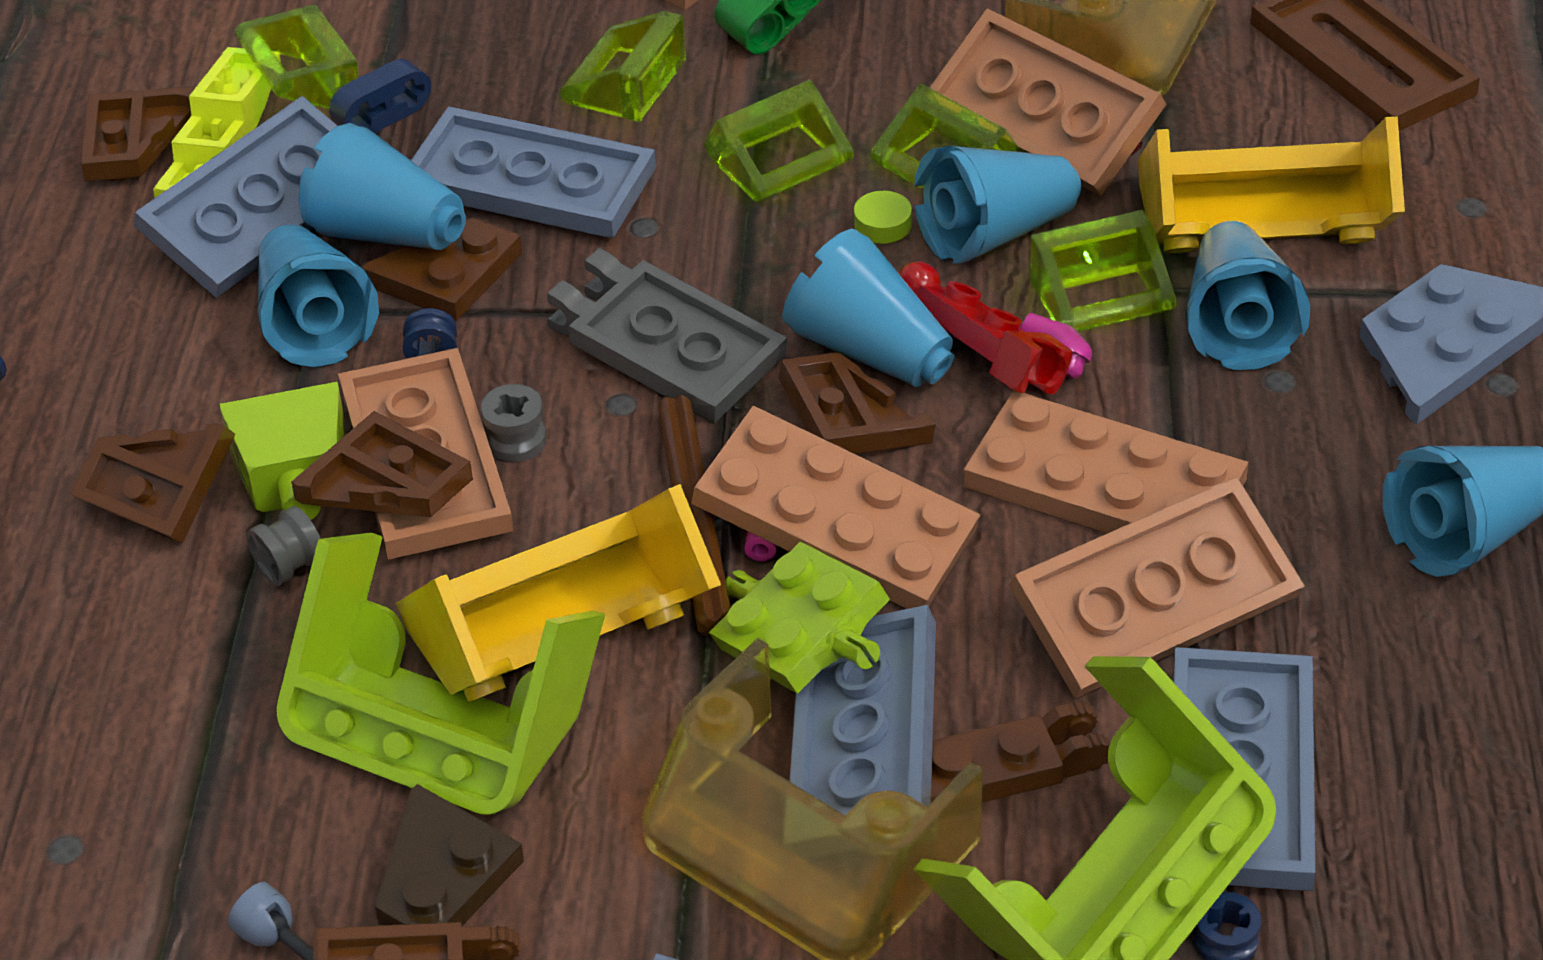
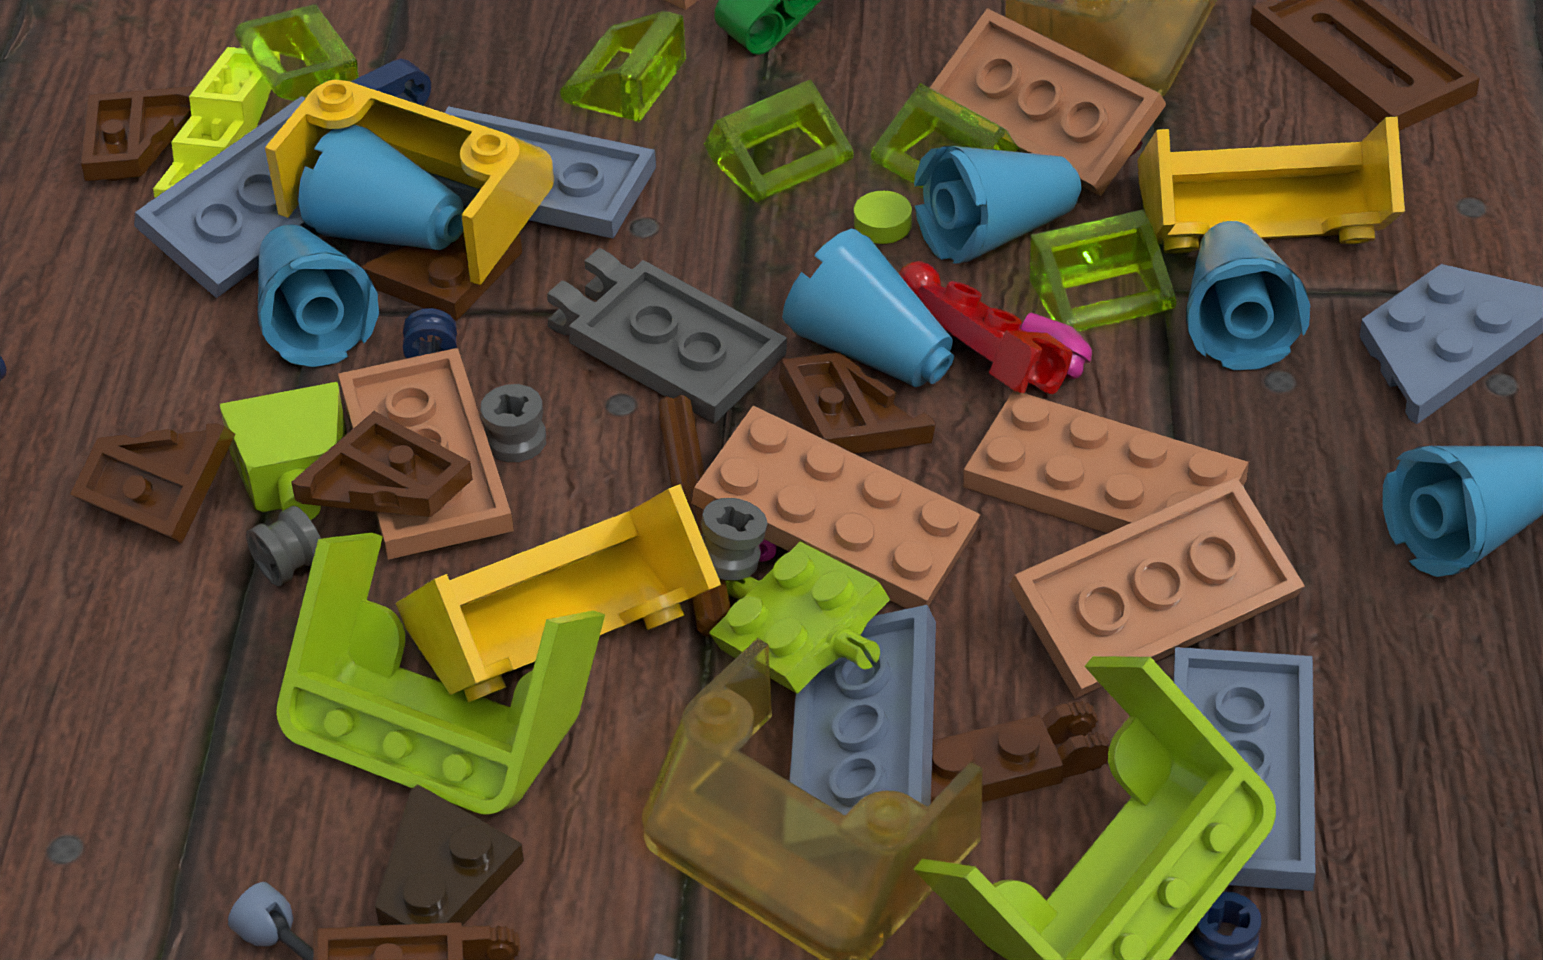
none -> yellow windscreen [265,80,554,285]
none -> dark grey wheel [700,498,768,580]

